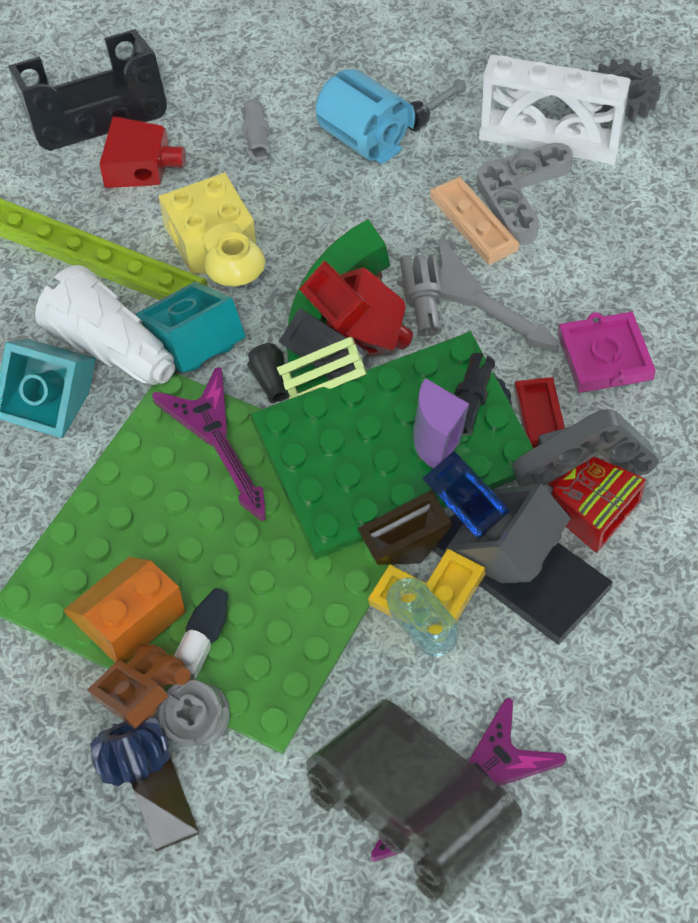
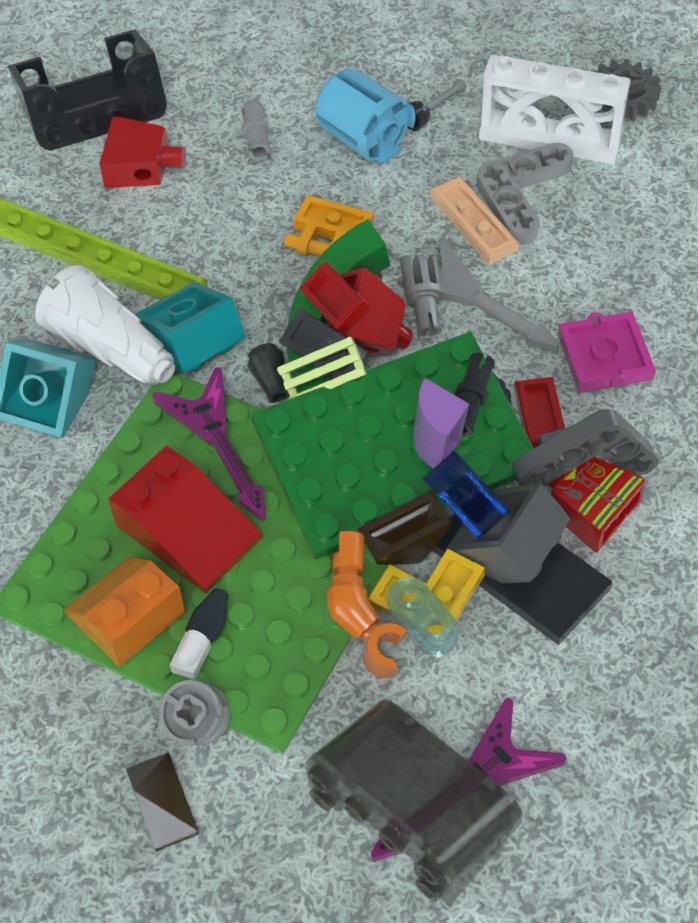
dark orange plate [87,644,191,729] -> none
dark blue gear [90,718,171,786] -> none
light yellow brick [158,173,266,287] -> none
none -> red slope [108,445,263,594]
none -> light orange plate [284,195,374,257]
none -> orange piece [326,531,408,679]

